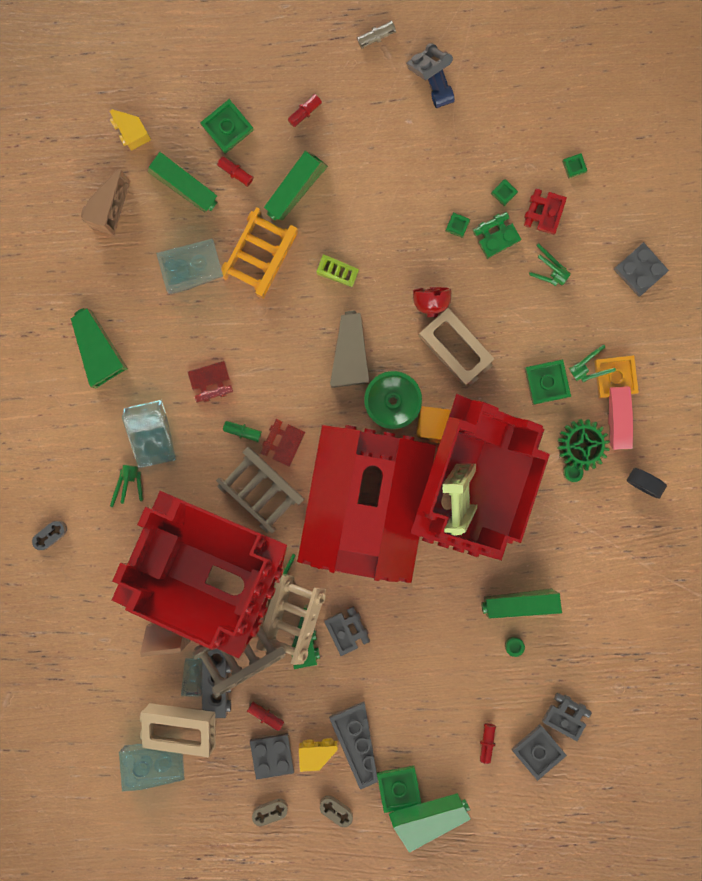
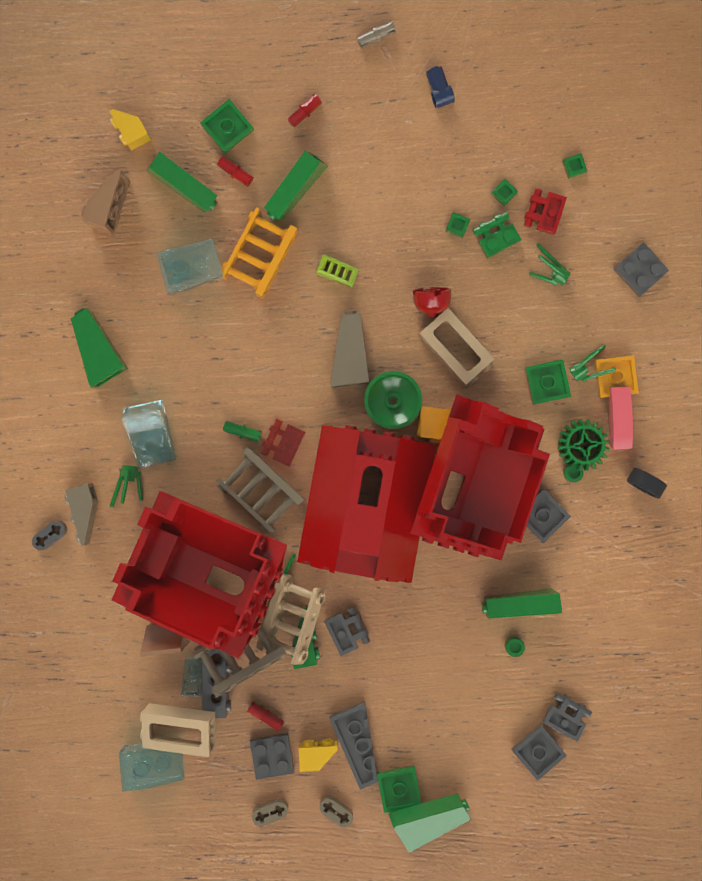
clear red plate [188,361,233,403] -> none
dark grey plate [406,43,453,81] -> none
yellowish green fence [443,464,477,535] -> none
red axle [480,723,496,764] -> none
none -> dark tan slope [65,483,98,546]
none -> dark grey plate [526,489,571,543]

